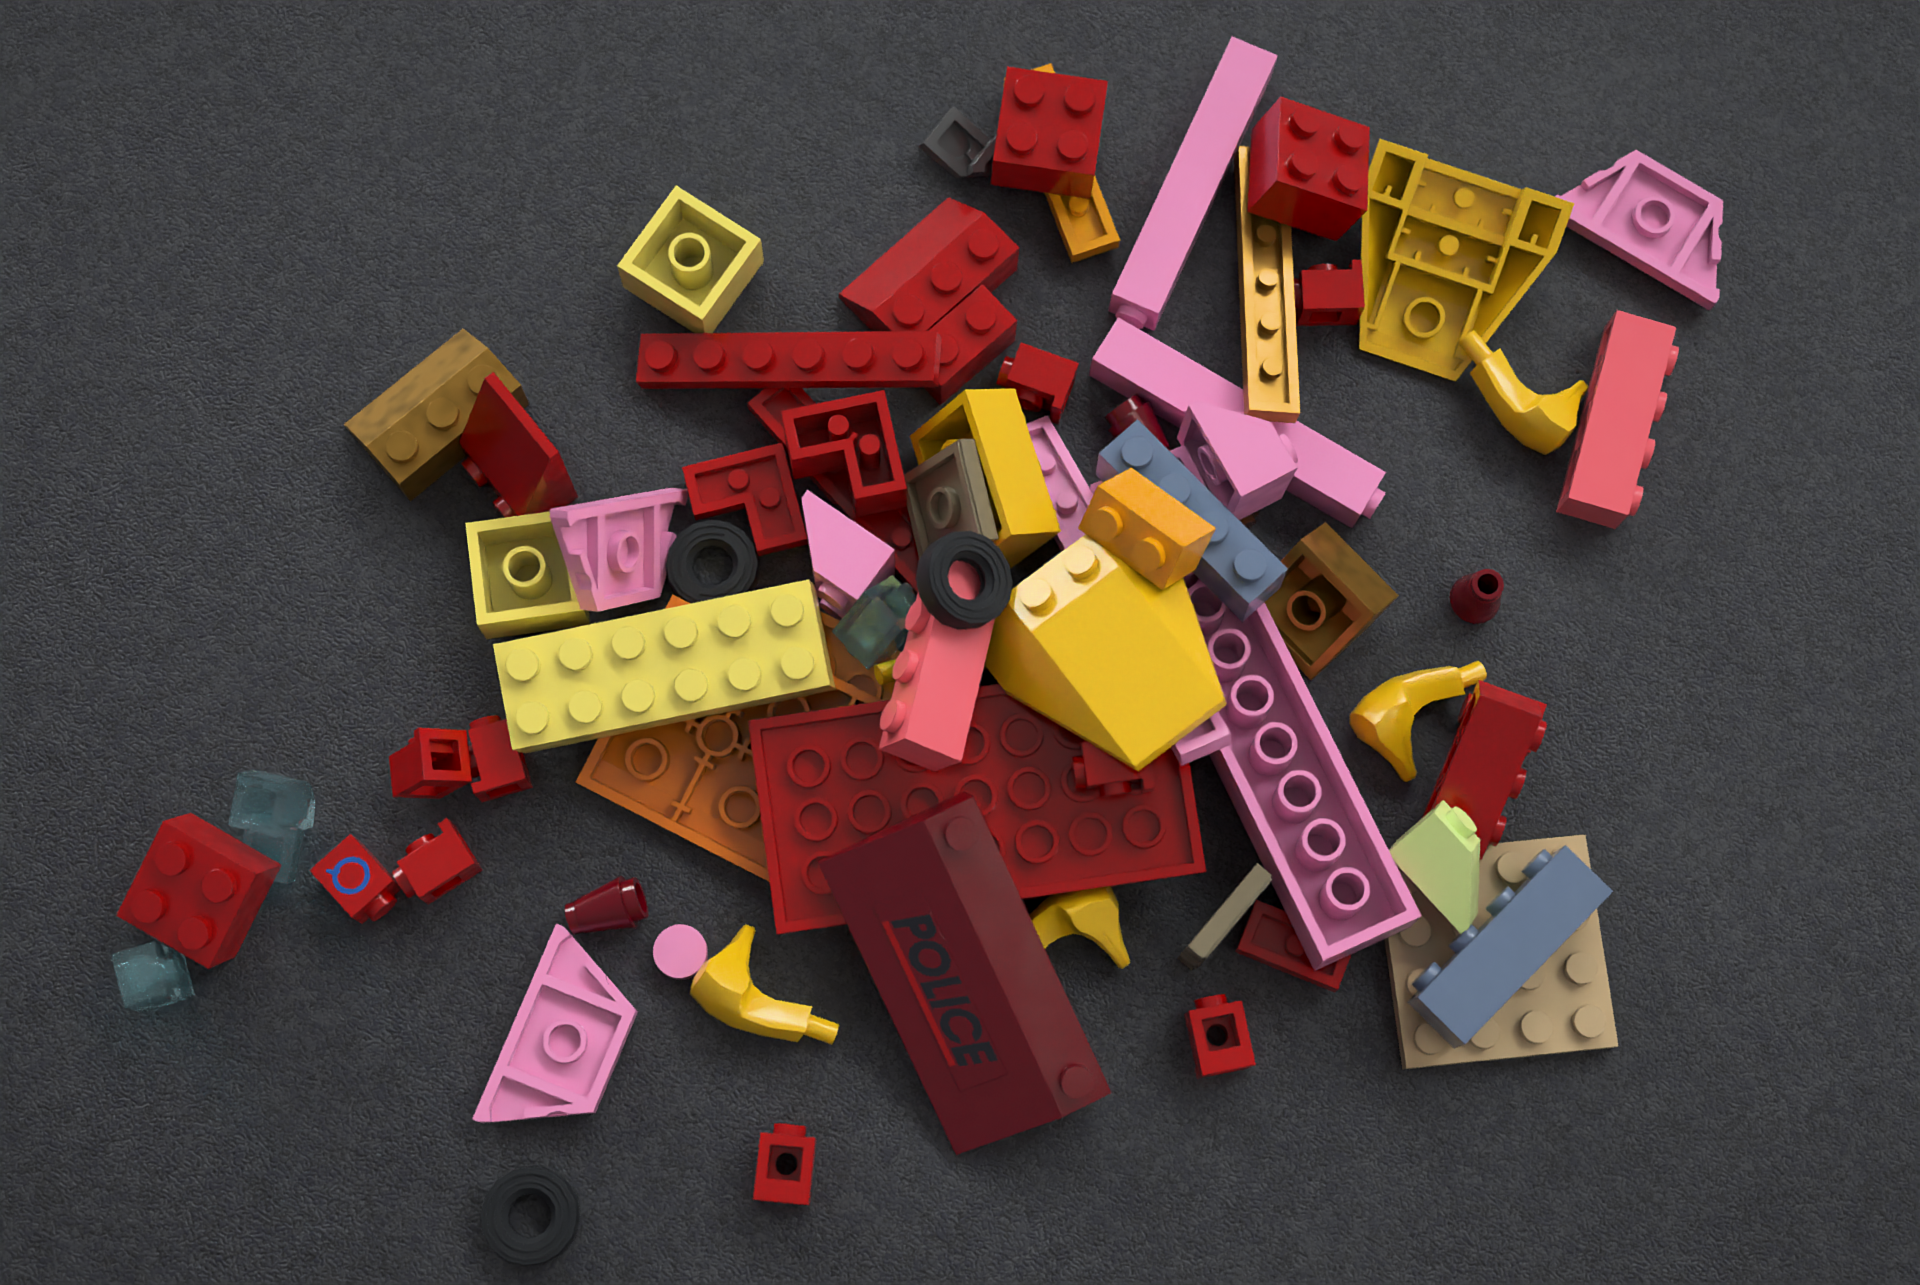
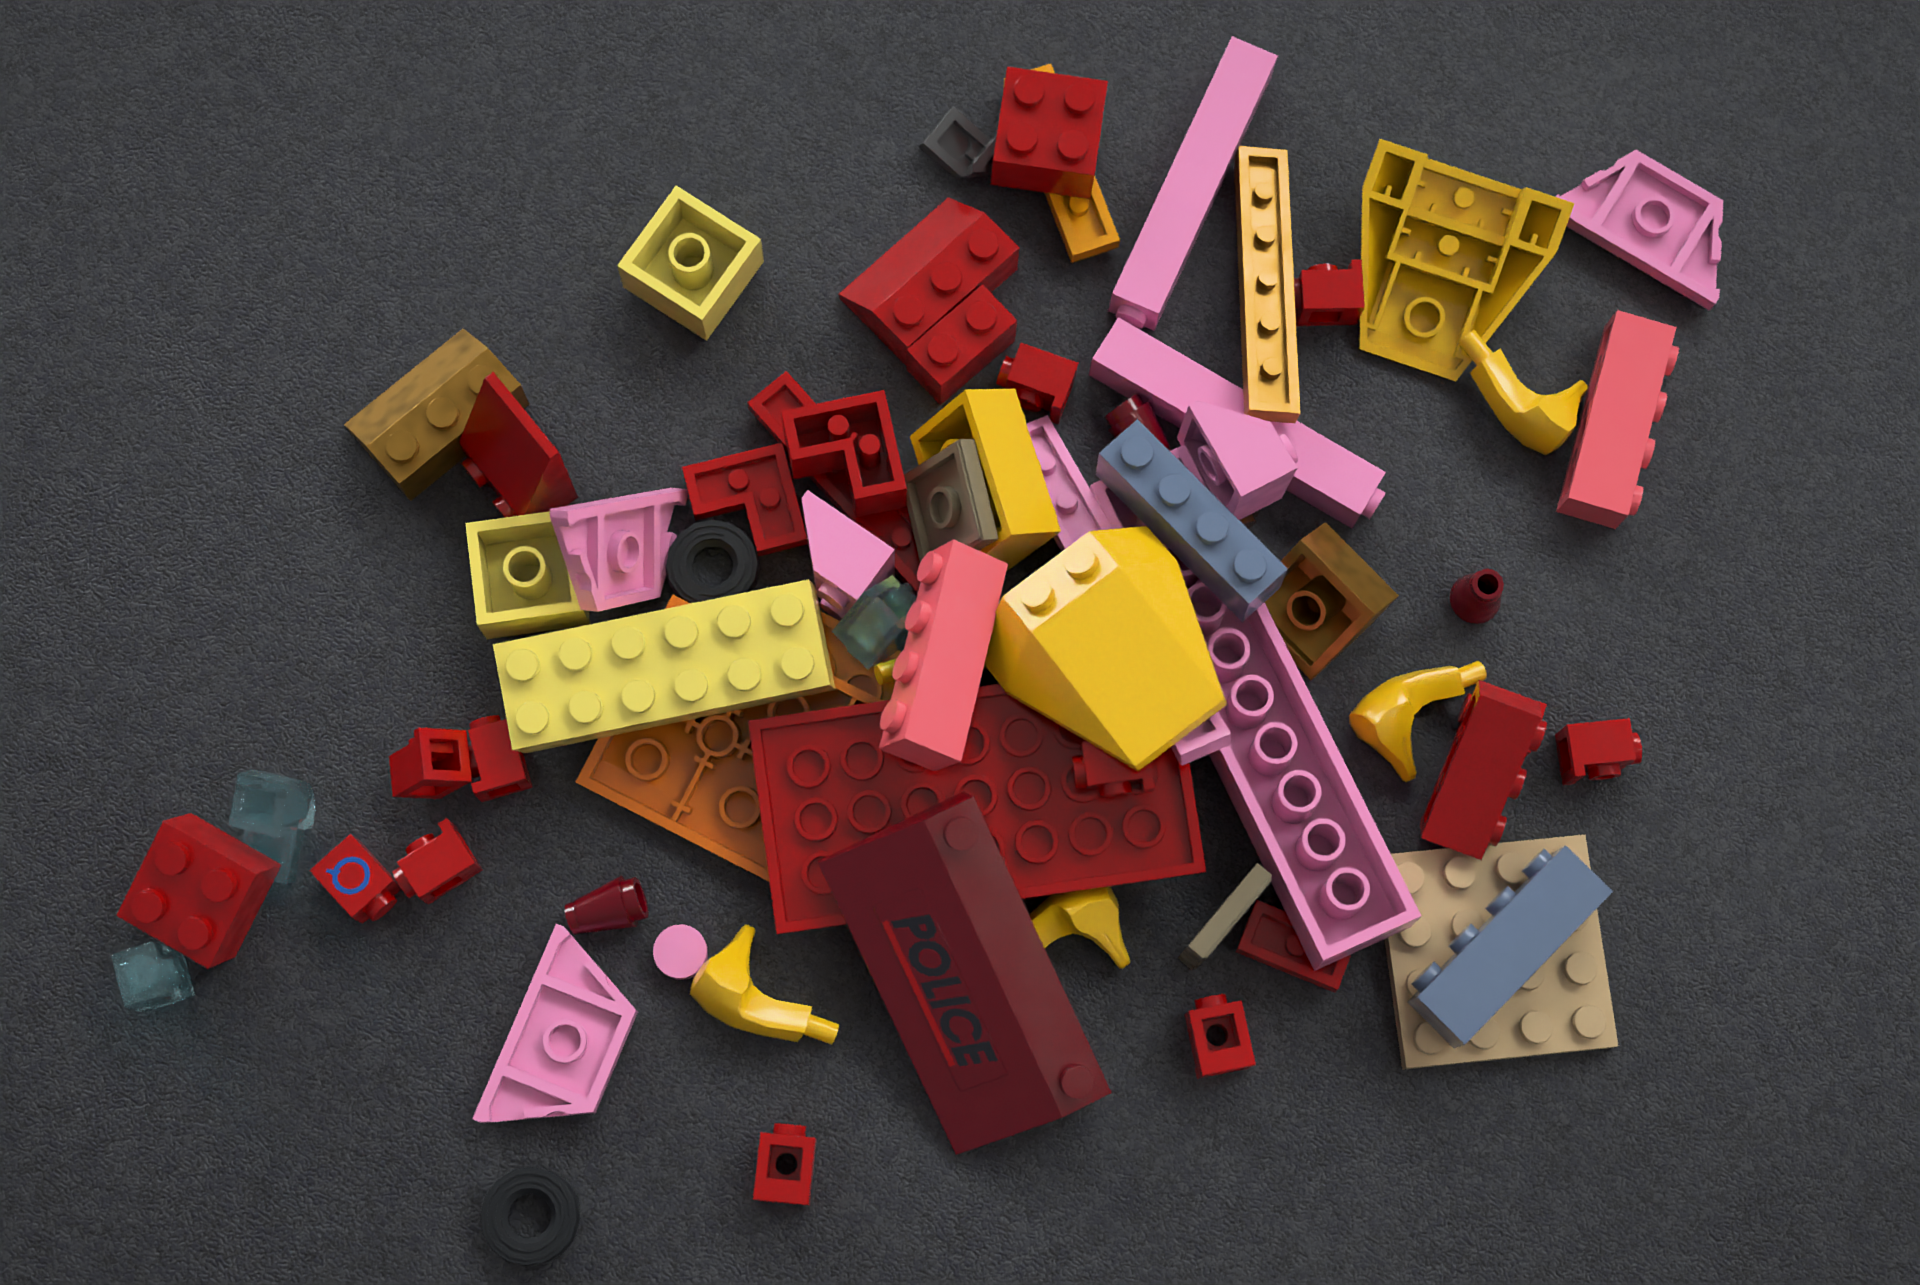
red plate [636,331,942,389] -> none
black tyre [916,531,1013,629] -> none
light orange brick [1078,468,1216,590] -> none
red brick [1247,97,1370,241] -> none
yellowish green slope [1389,800,1480,934] -> none
none -> red brick [1555,718,1642,785]

